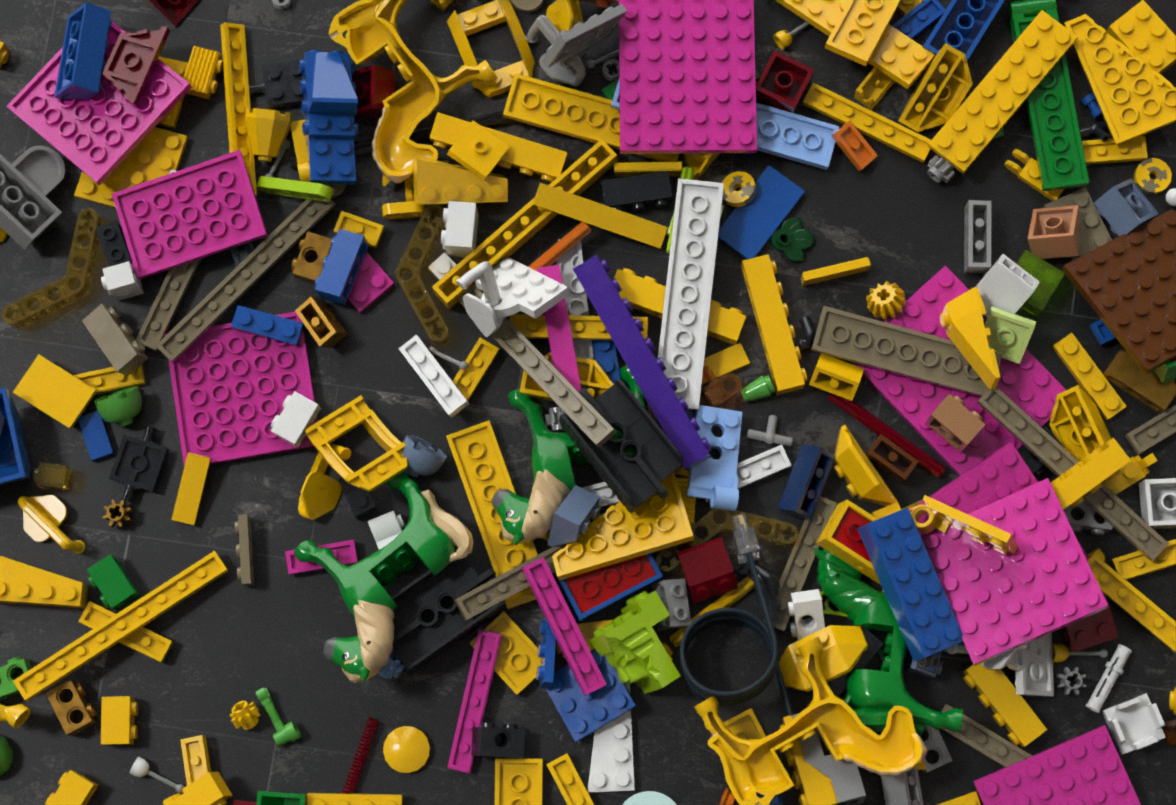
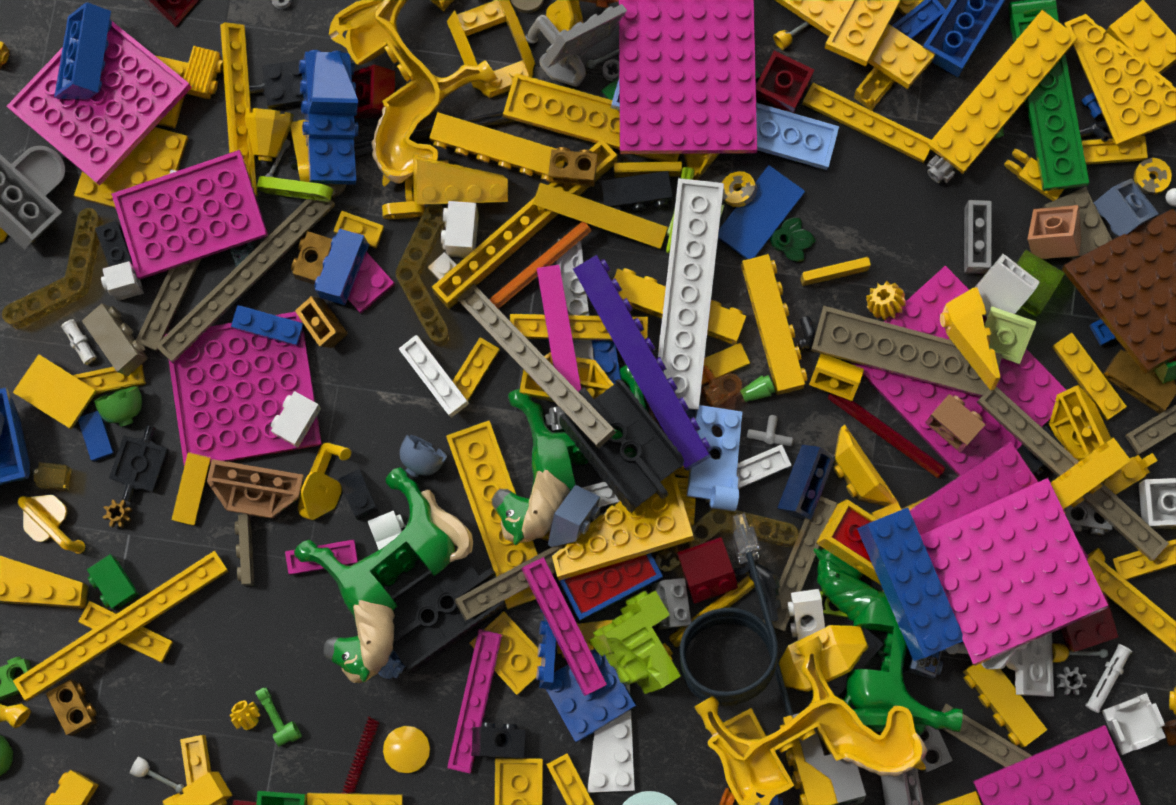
yellow brick [101,696,138,745] -> none
dark red wing [102,26,170,107] -> none
yellow wedge [304,395,407,492] -> none
light grey hinge [428,346,468,370] -> none
yellow plate [447,121,510,180] -> none
white plate [456,257,570,337] -> none
orange plate [831,121,878,171] -> none
reddish brown brick [866,434,919,484] -> none
yellow wedge [898,43,973,132] -> none
yellow hinge [910,495,1018,554] -> none
none -> white pin [61,319,97,365]
none -> medium nougat wedge [207,459,303,519]
none -> pearl gold brick [548,147,597,187]

